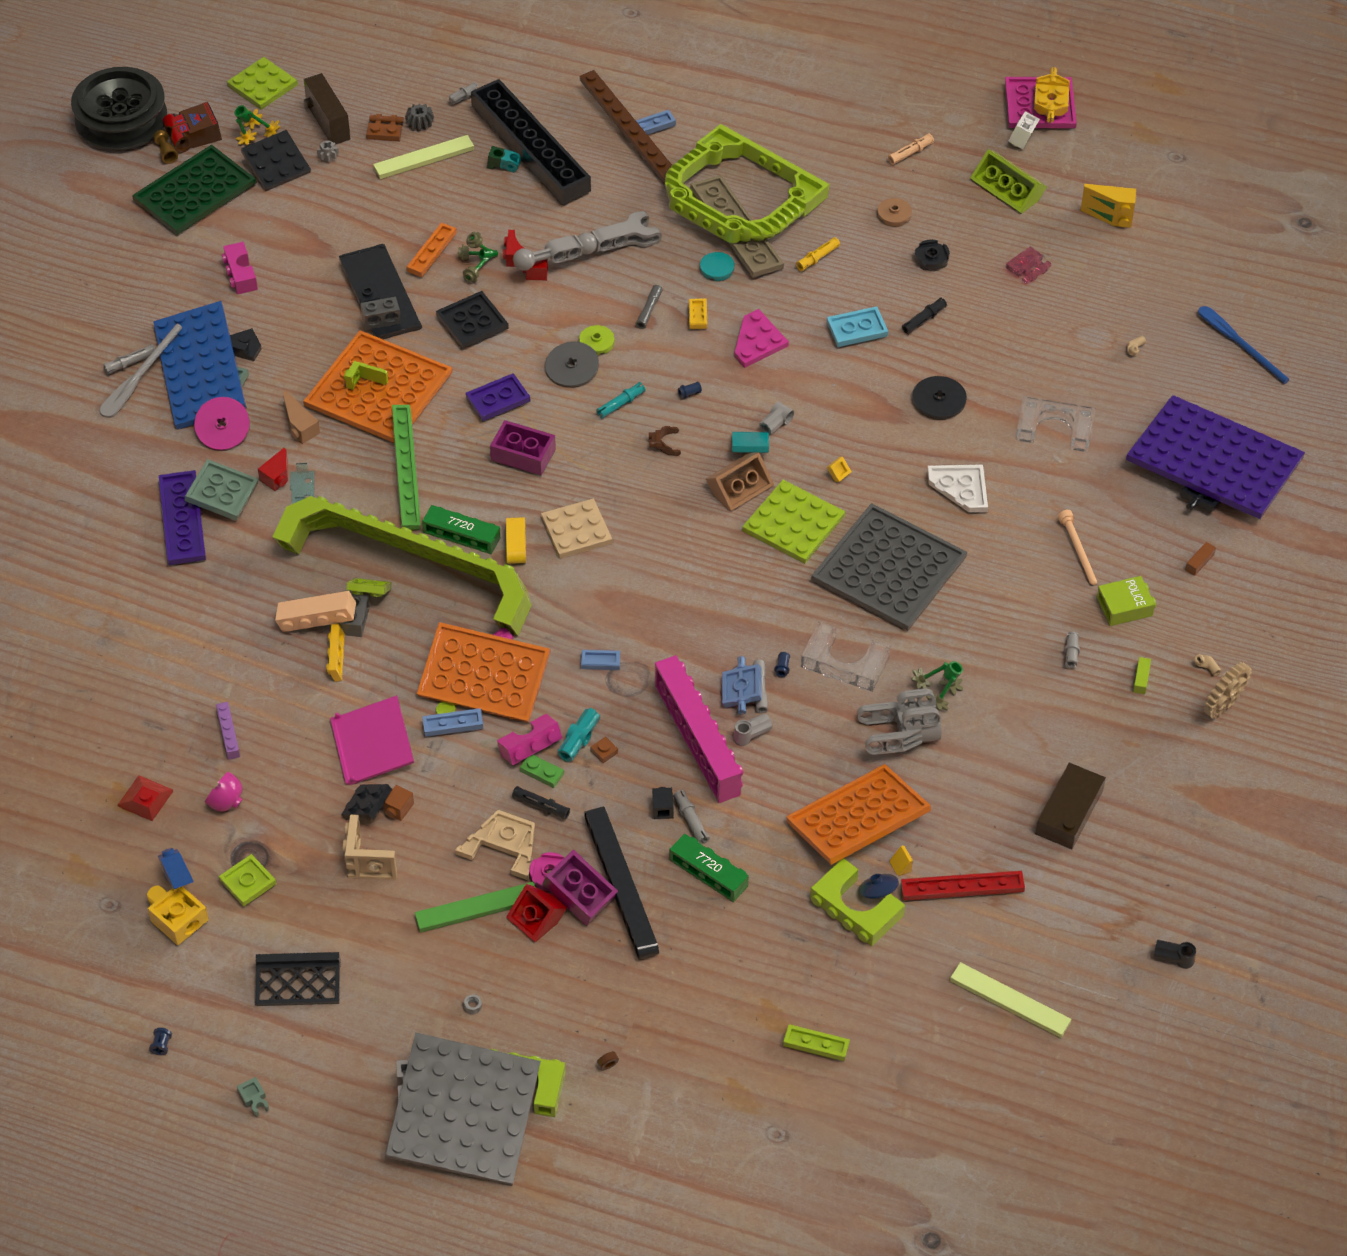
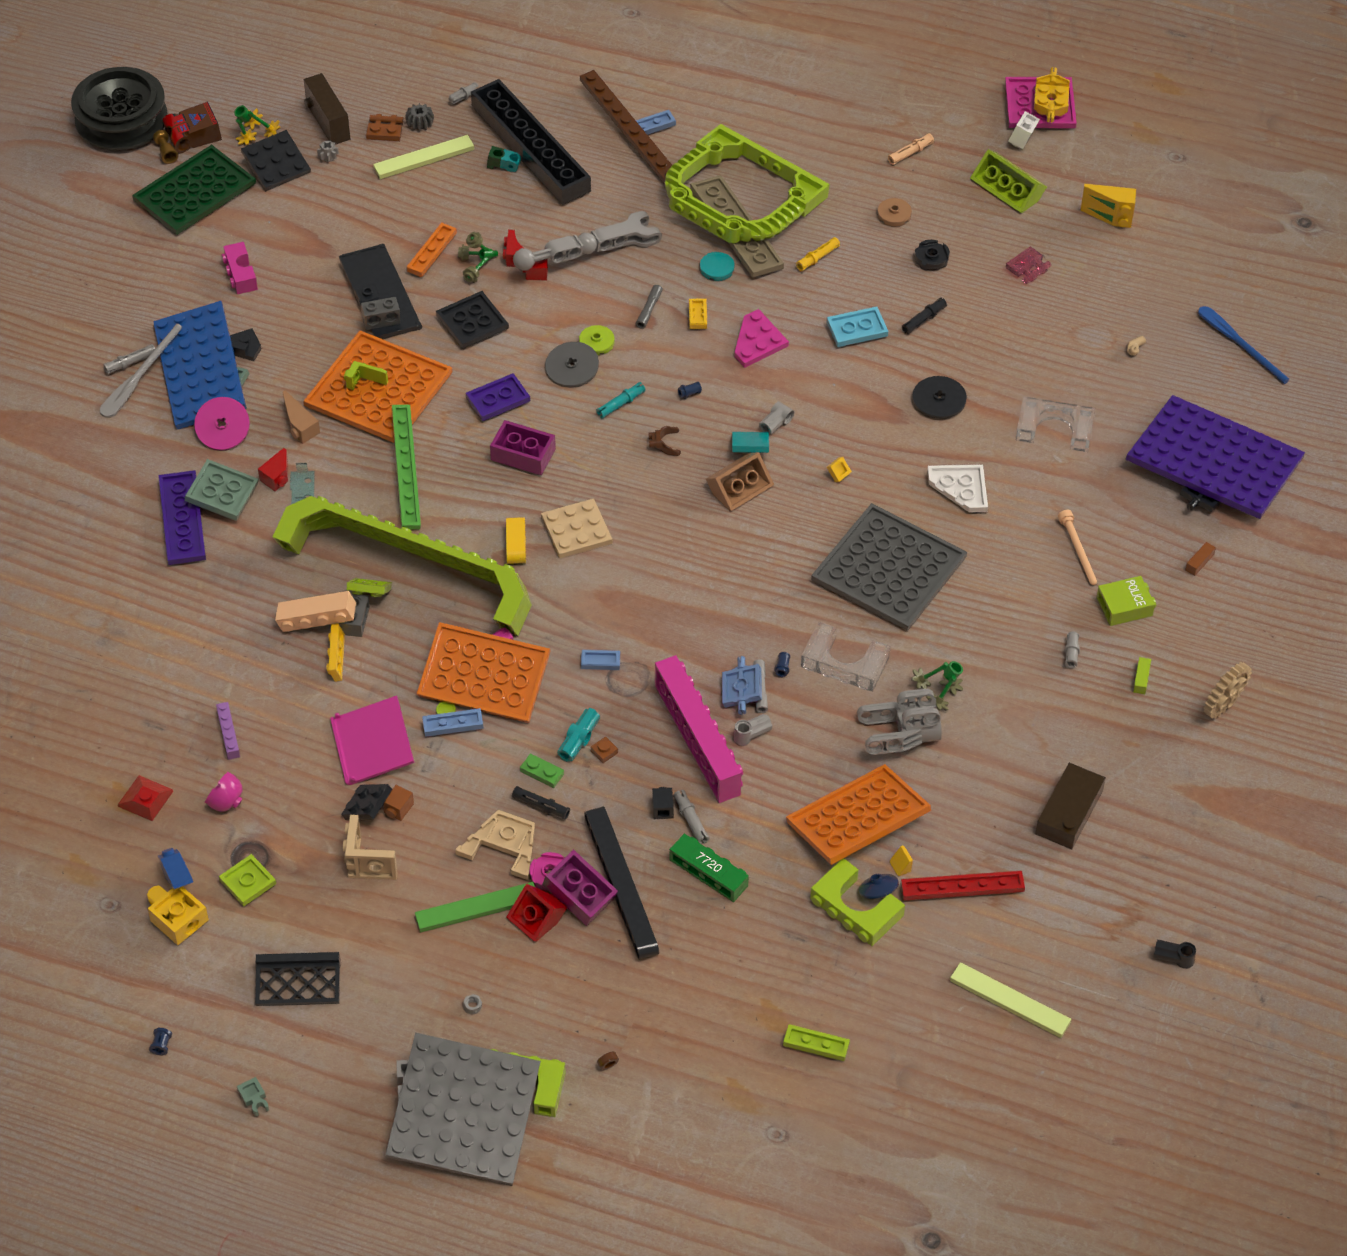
lime plate [227,57,298,110] -> none
green brick [422,505,501,555] -> none
dark pink arch [496,714,562,765] -> none
lime plate [742,480,845,564] -> none
tan arm [1194,654,1222,676] -> none

